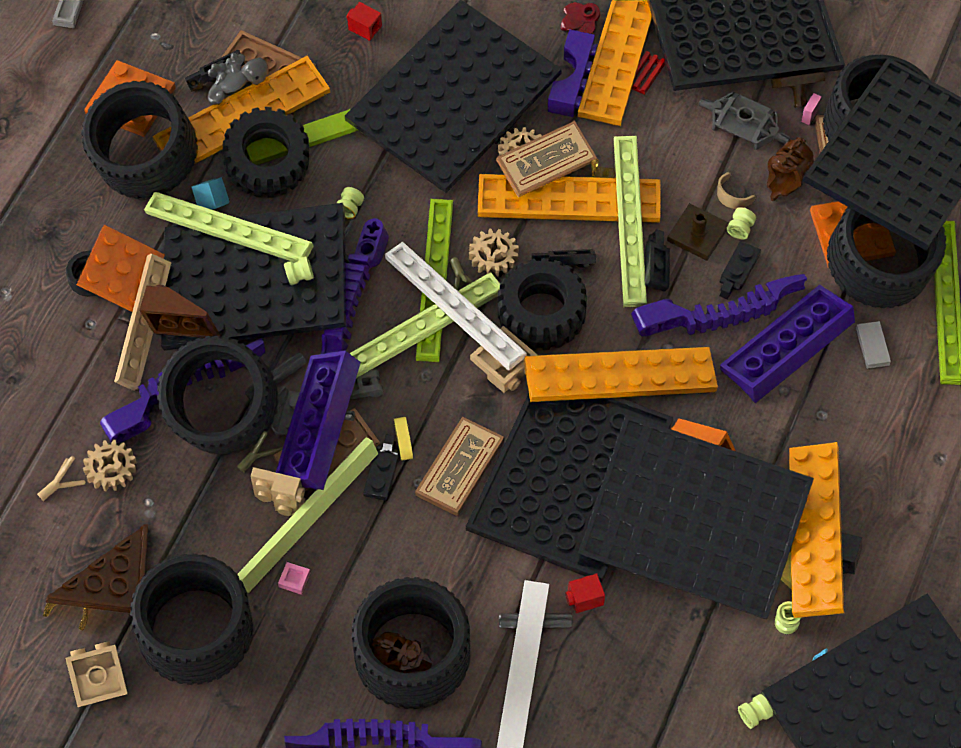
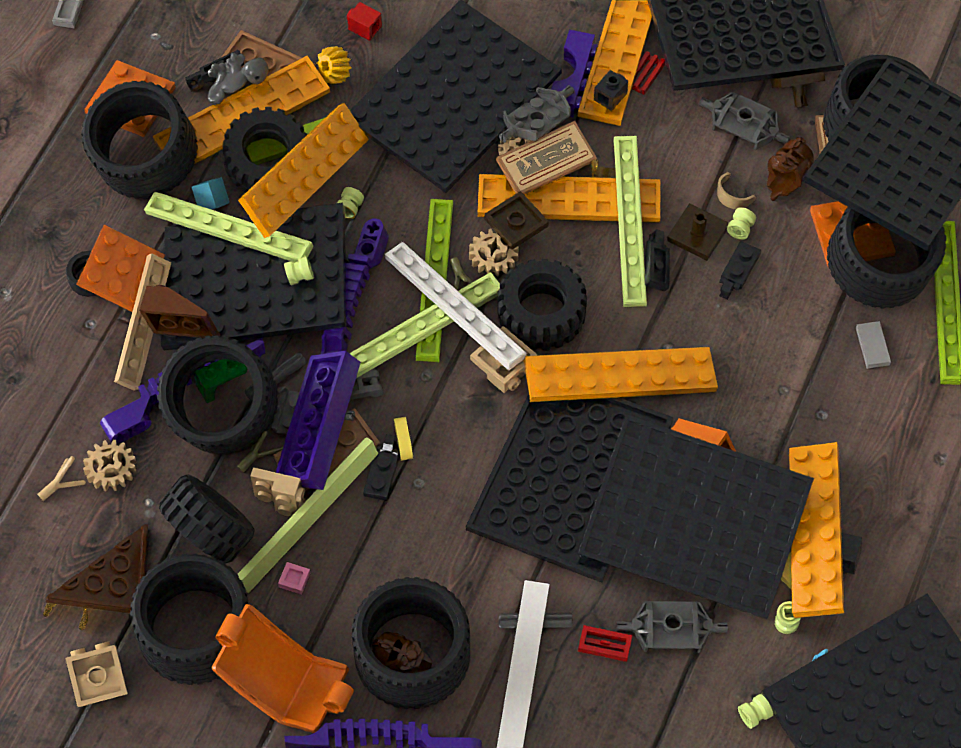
tile [415,417,504,517] -> none
black hinge [531,249,596,267] -> none
dark red plate [560,2,600,34] -> none
red brick [565,574,605,613] -> none
dark purple piece [631,274,807,336] -> none
dark purple arch [720,285,855,403] -> none
bright pink tile [801,93,822,125] -> none
none -> black tyre [159,474,255,564]
none -> green bracket [195,359,247,403]
none -> orange panel [212,604,354,733]
none -> light orange plate [238,103,369,238]
none -> yellow gear [316,46,352,84]
none -> dark brown tile [484,191,549,250]
none -> dark grey plate [499,85,575,143]
none -> red tile [578,625,632,662]
none -> black brick [594,70,628,111]
none -> dark grey plate [617,601,728,653]

